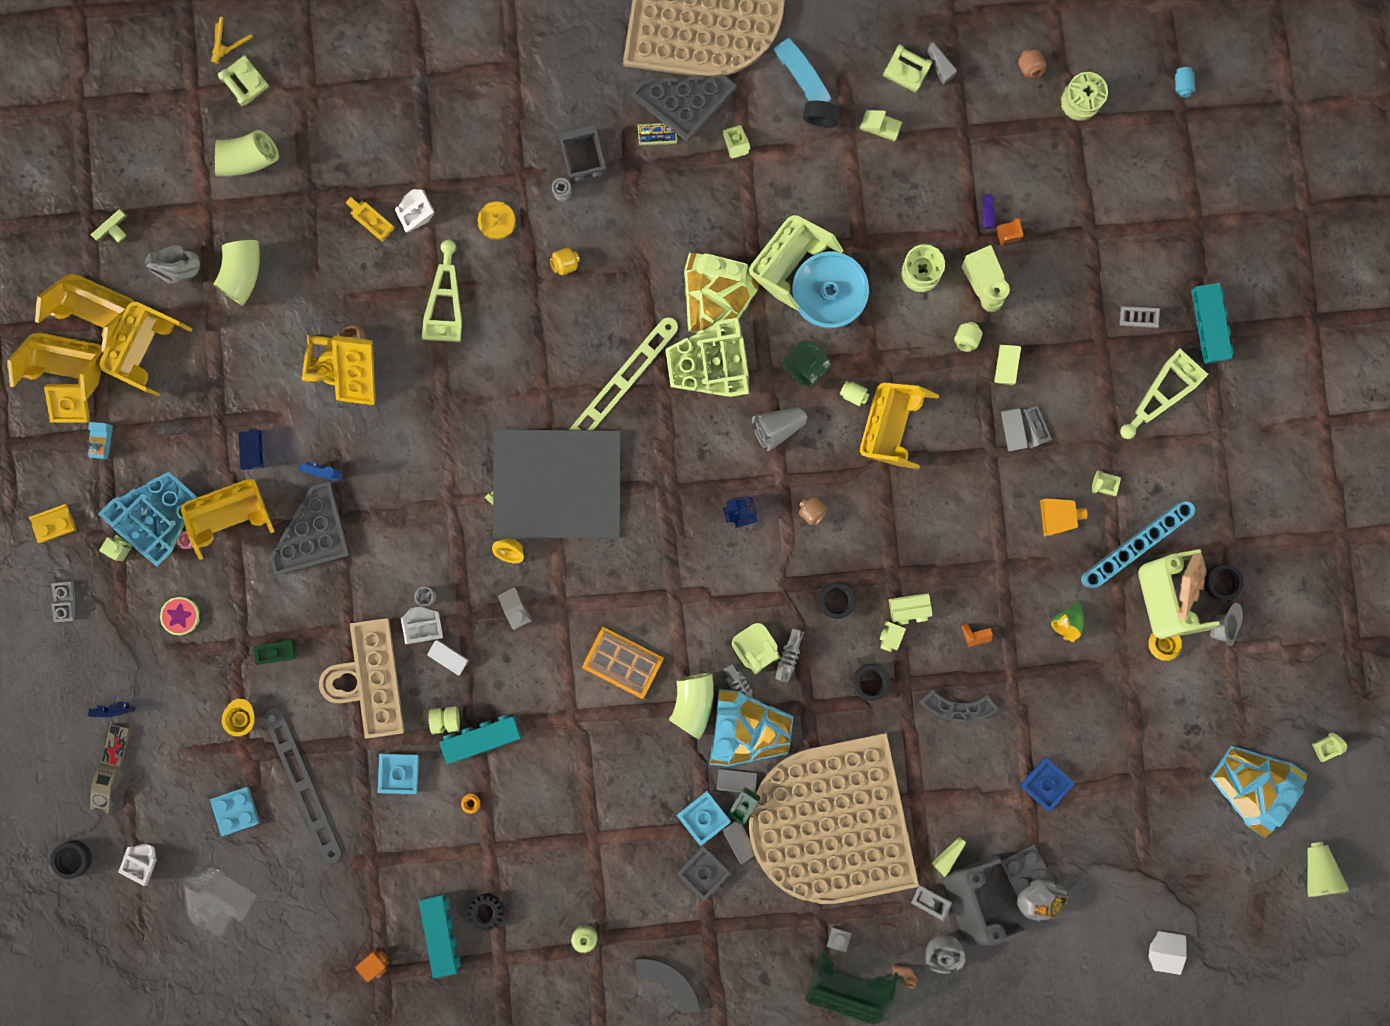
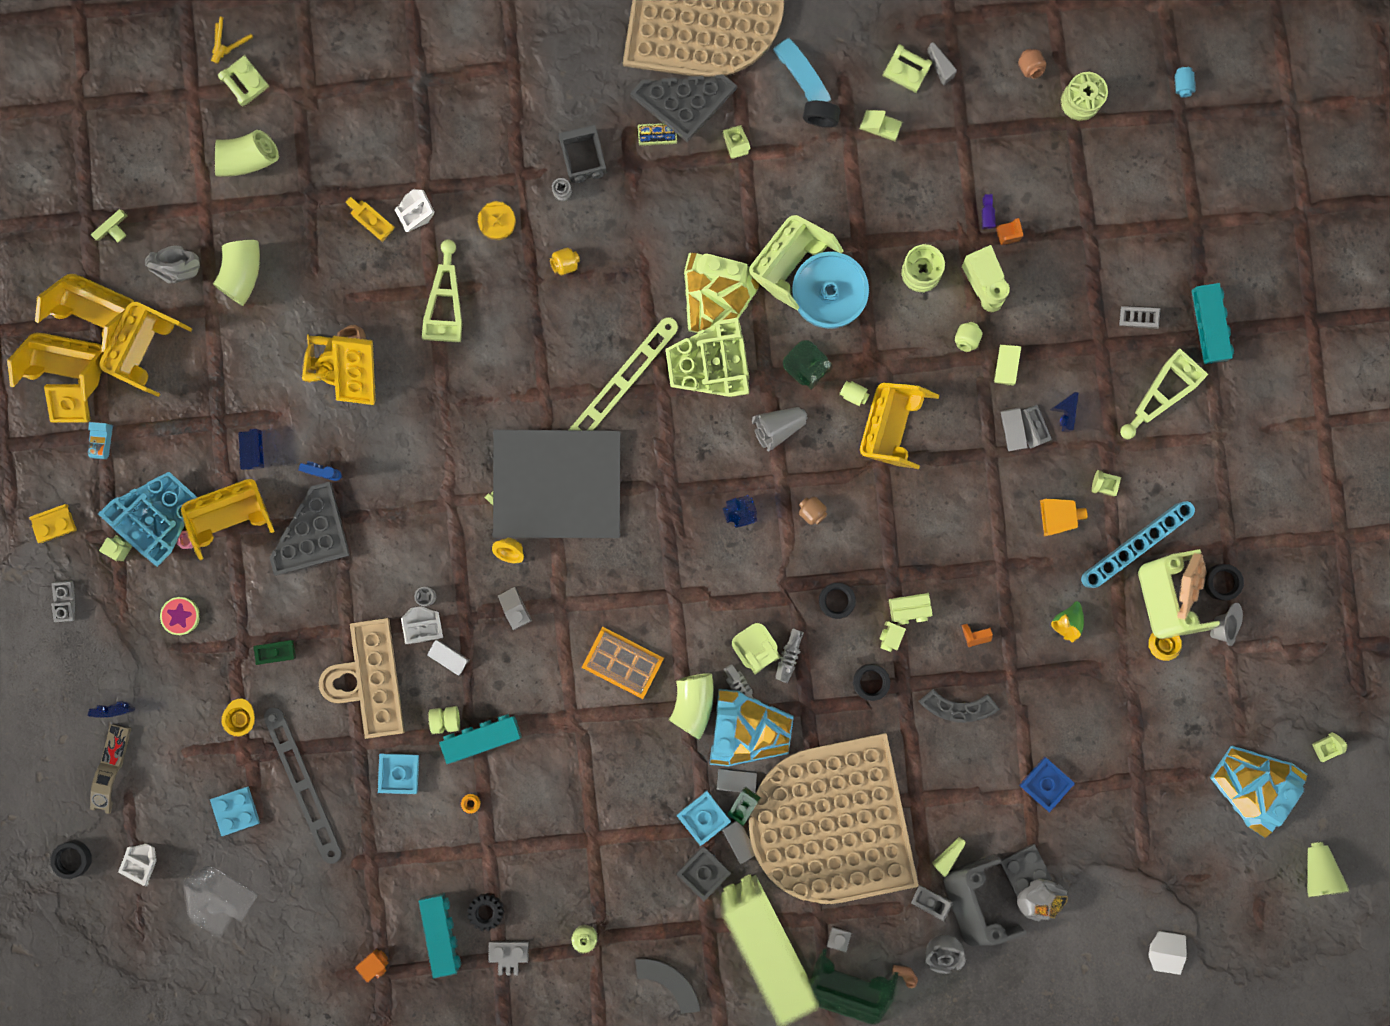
none -> light grey hinge [489,941,528,976]
none -> yellowish green door [721,874,817,1026]
none -> clear blue slope [1050,392,1079,432]

